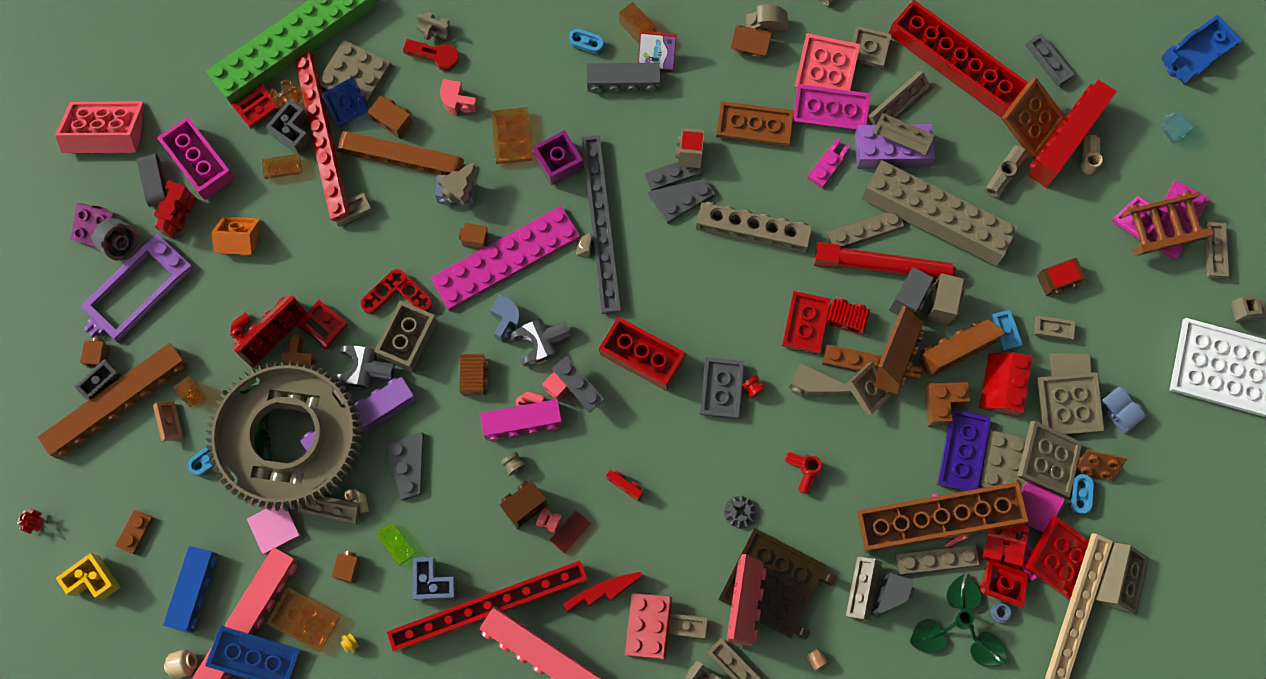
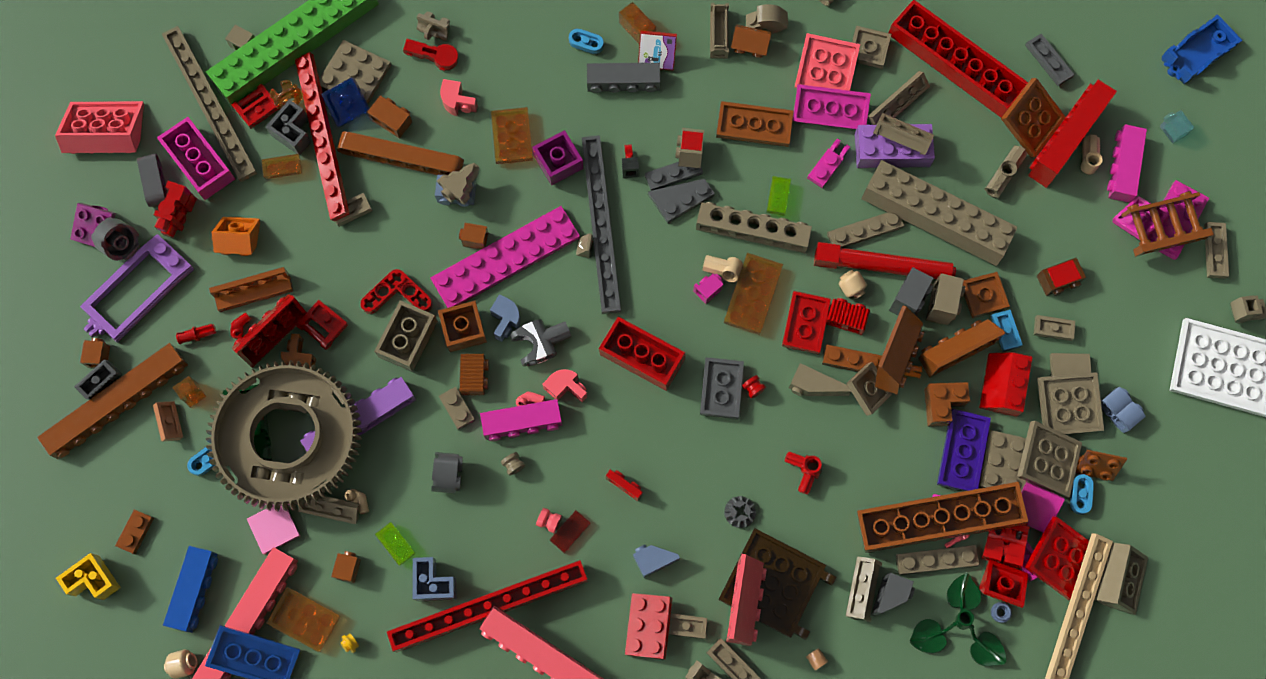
red gear [17,508,44,534] -> none
dark grey connector [334,346,395,389] -> none
dark grey wing [385,432,424,500] -> none
reddish brown brick [499,480,548,529] -> none
dark grey plate [552,356,604,413] -> none
red slope [563,572,643,612] -> none
none -> dark tan plate [162,26,257,182]
none -> red axle [176,324,216,345]
none -> dark orange fence [209,267,294,312]
none -> dark tan panel [225,25,255,50]
none -> dark grey brick [431,452,463,493]
none -> dark orange brick [438,301,487,352]
none -> dark tan plate [439,387,475,430]
none -> pearl dark grey piece [622,144,639,178]
none -> sand blue slope [633,544,680,578]
none -> dark pink brick [693,274,724,304]
none -> tan piece [703,255,743,282]
none -> dark tan container [710,3,729,59]
none -> clear orange plate [724,253,783,335]
none -> clear neon green plate [766,176,791,216]
none -> tan head [839,270,867,299]
none -> dark orange plate [963,272,1010,318]
none -> dark pink brick [1107,124,1147,203]

